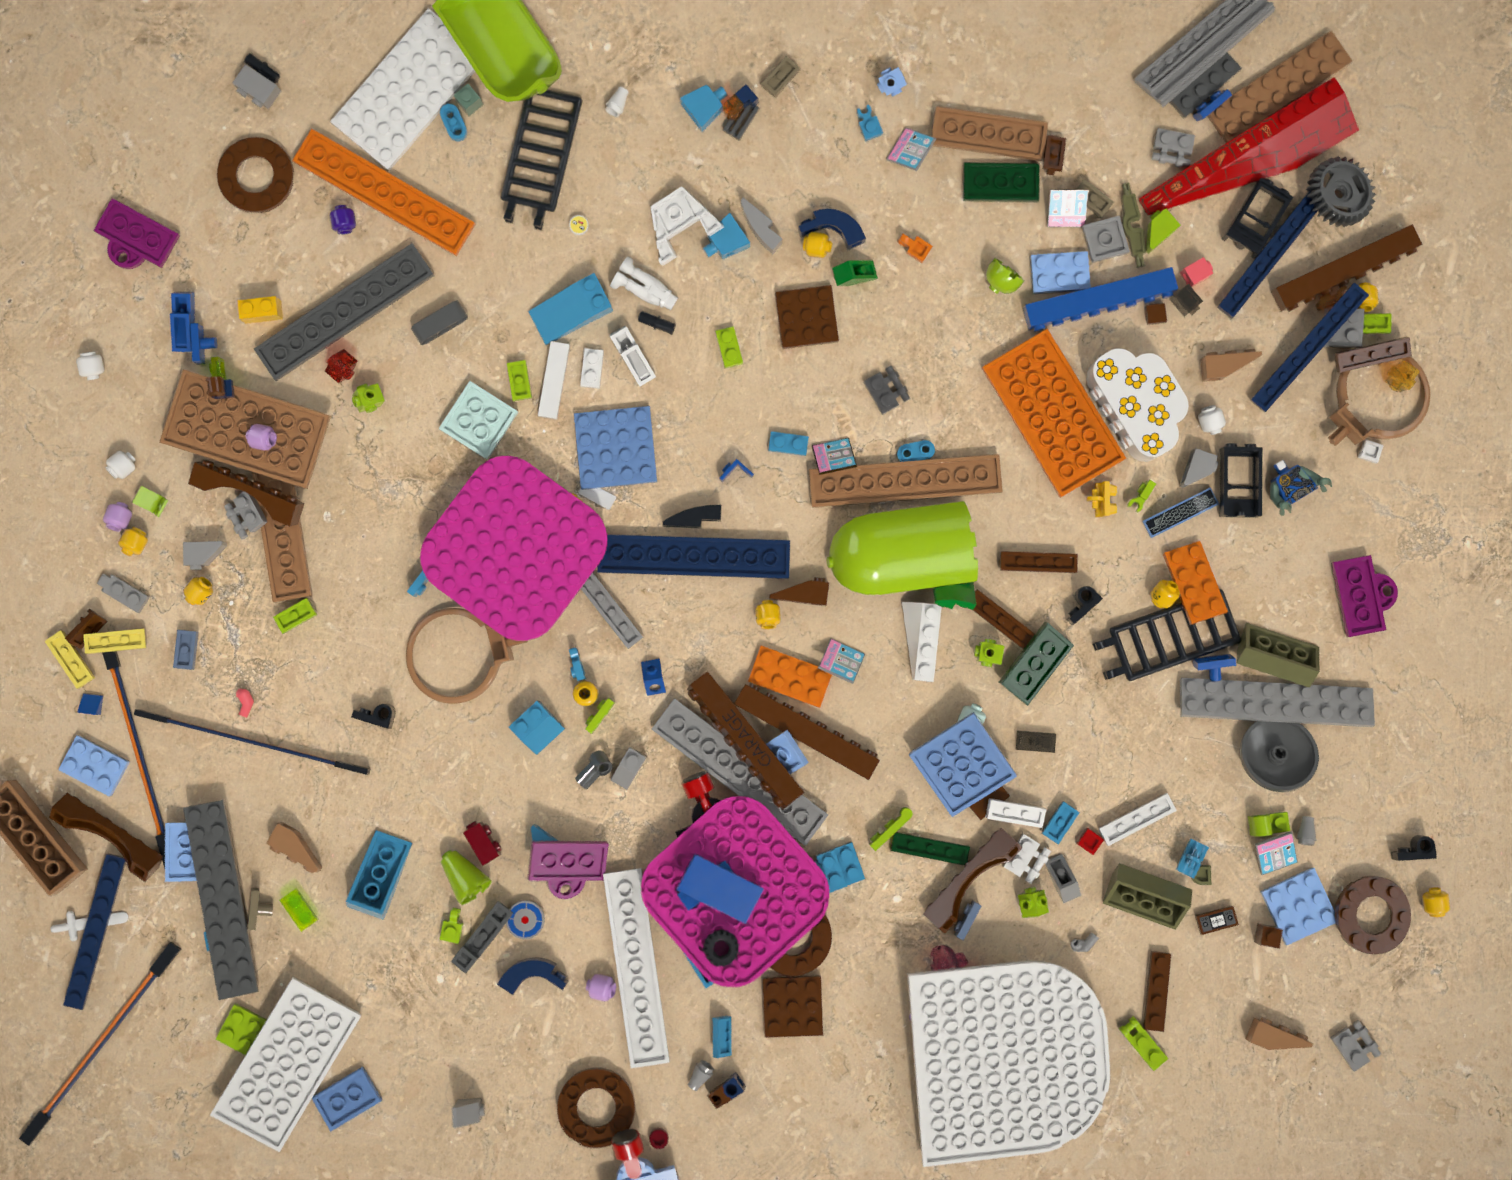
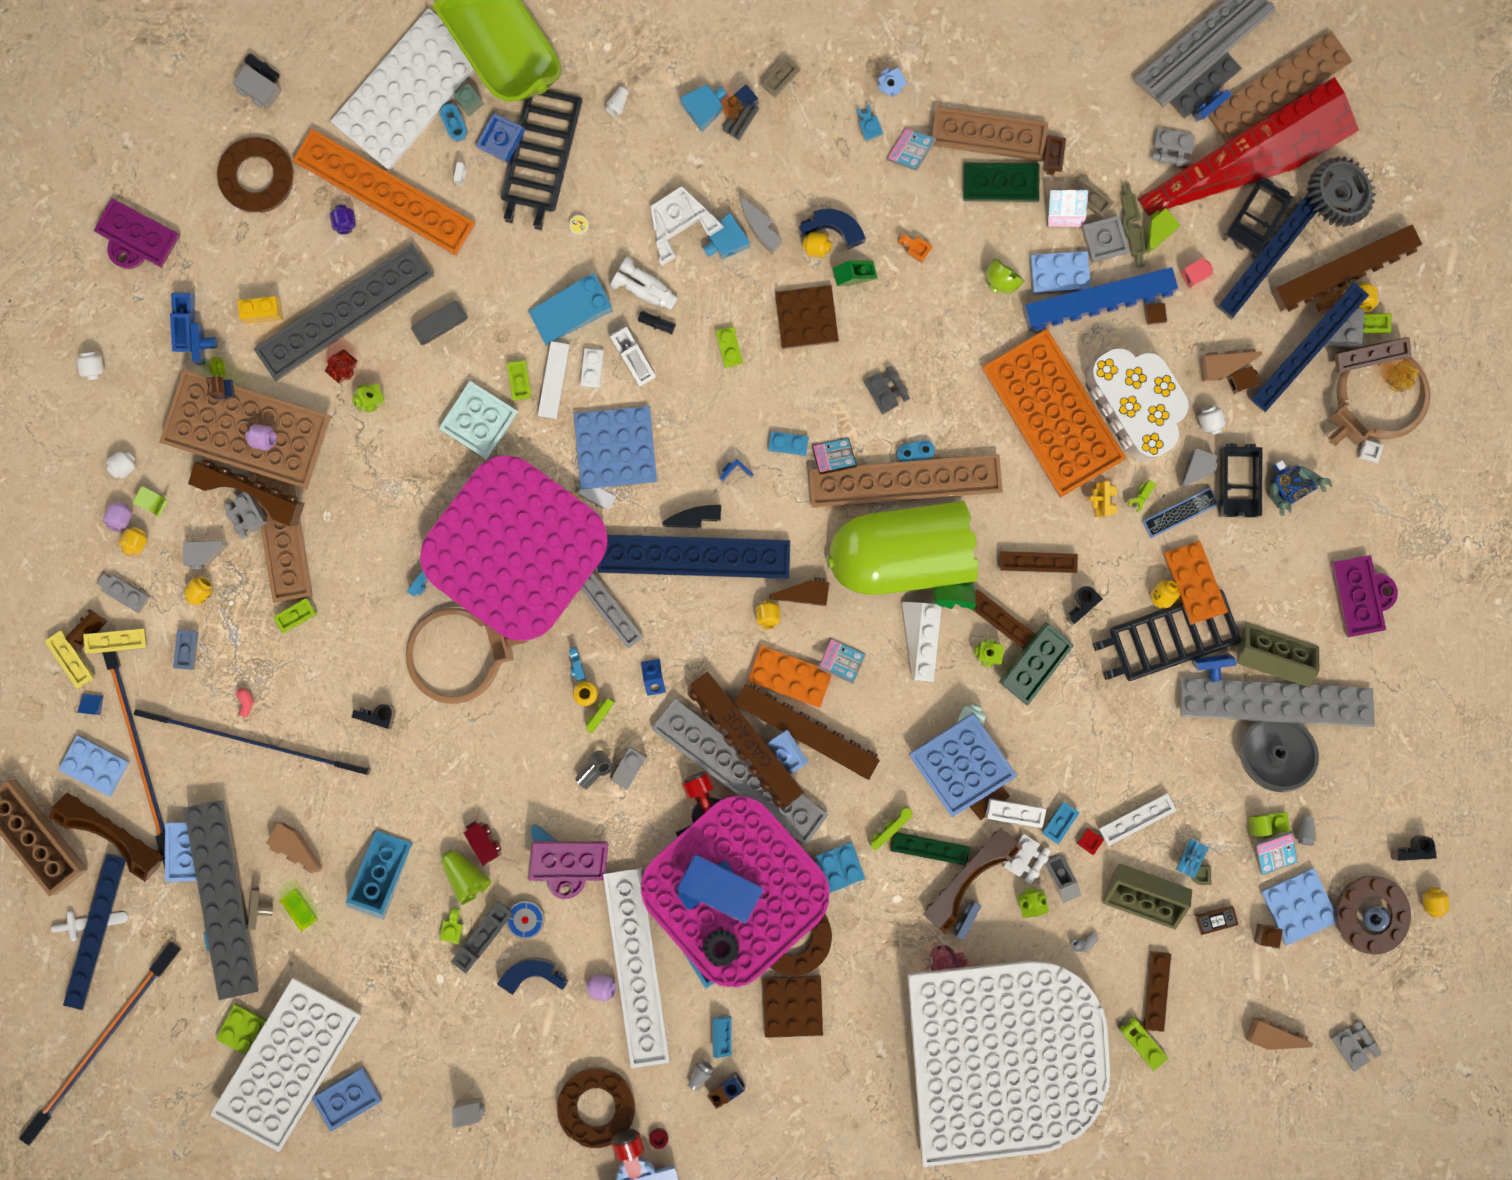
dark azure slope [509,701,565,755] -> none
clear smoke plate [1016,731,1056,753] -> none
clear smoke brick [1170,284,1203,317] -> none
none -> white tile [454,162,467,187]
none -> blue plate [476,113,526,163]
none -> reddish brown brick [1226,366,1260,395]
none -> sand blue head [1363,905,1390,931]

